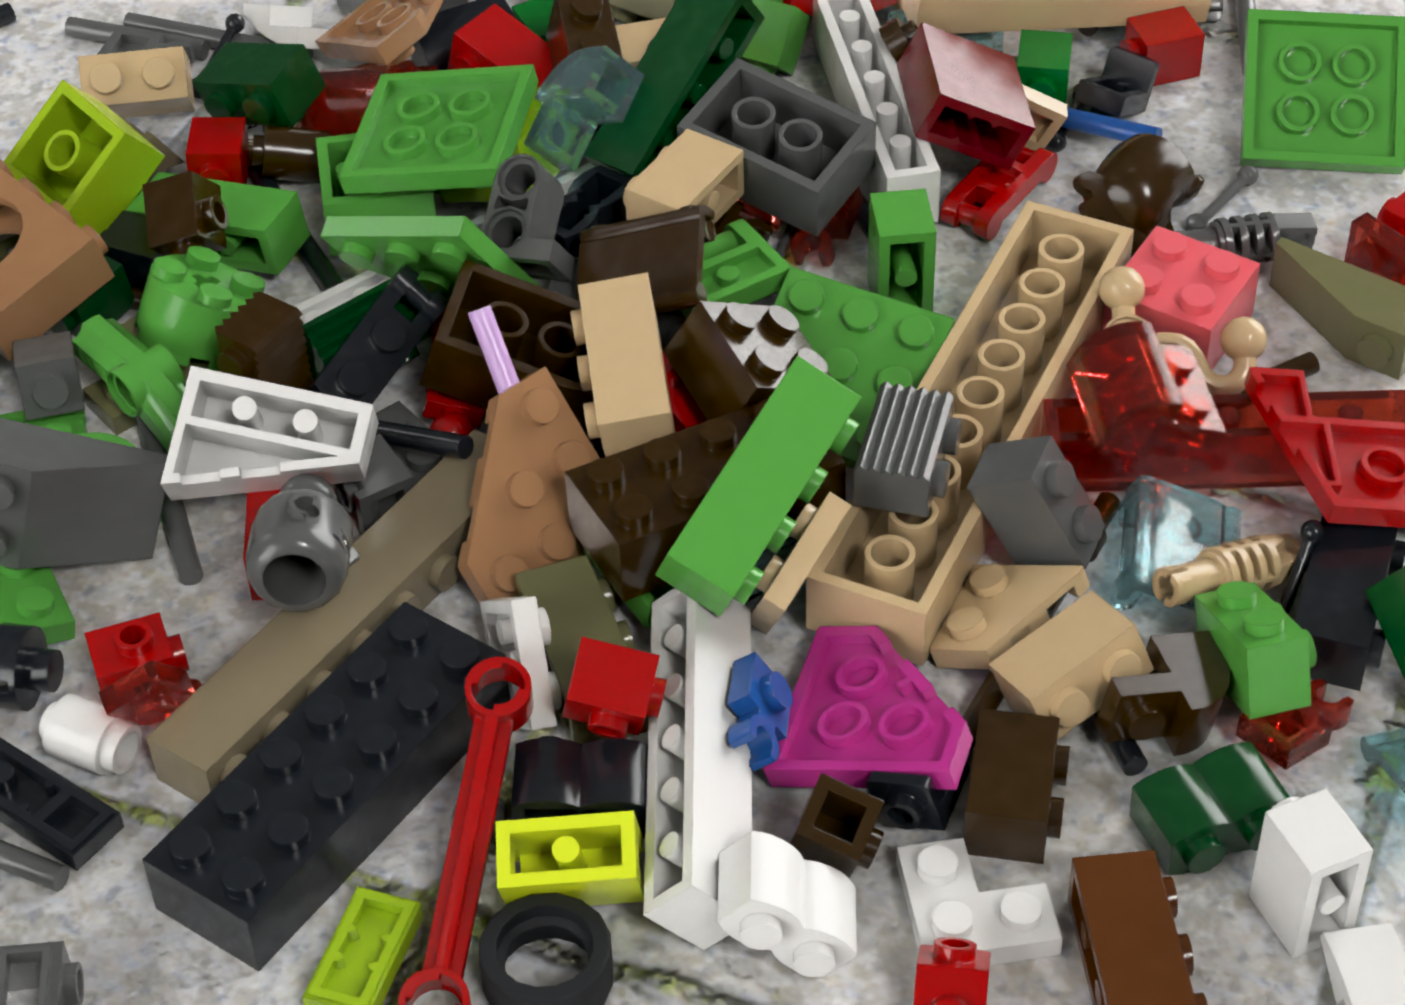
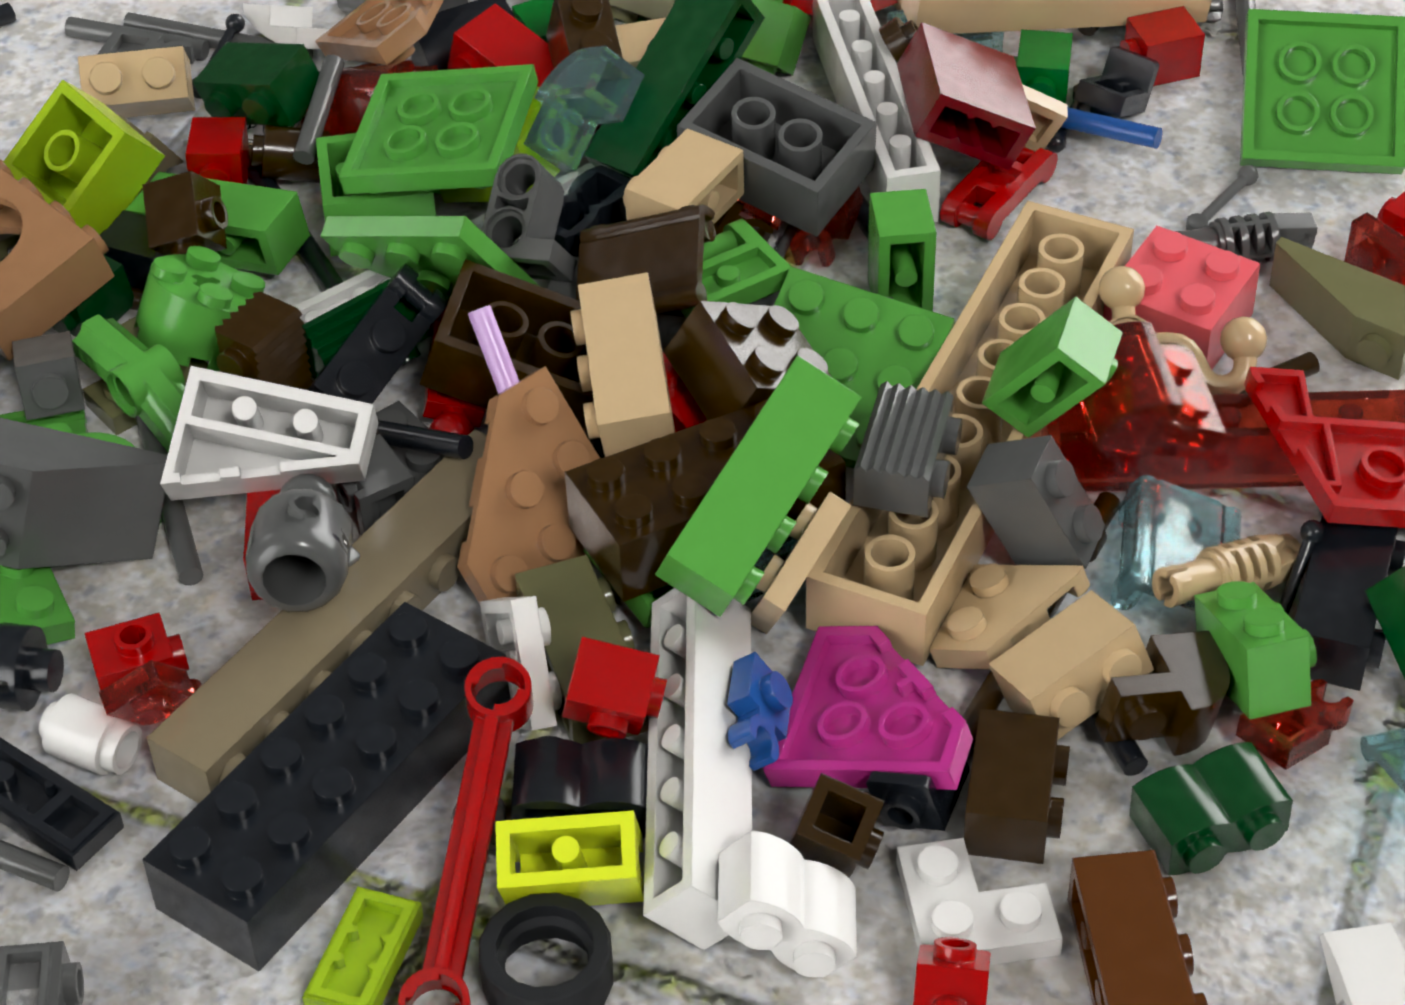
dark brown piece [1073,133,1205,257] -> none
white brick [1249,788,1373,958] -> none
none -> dark grey piece [293,55,345,165]
none -> bright green brick [982,296,1123,438]

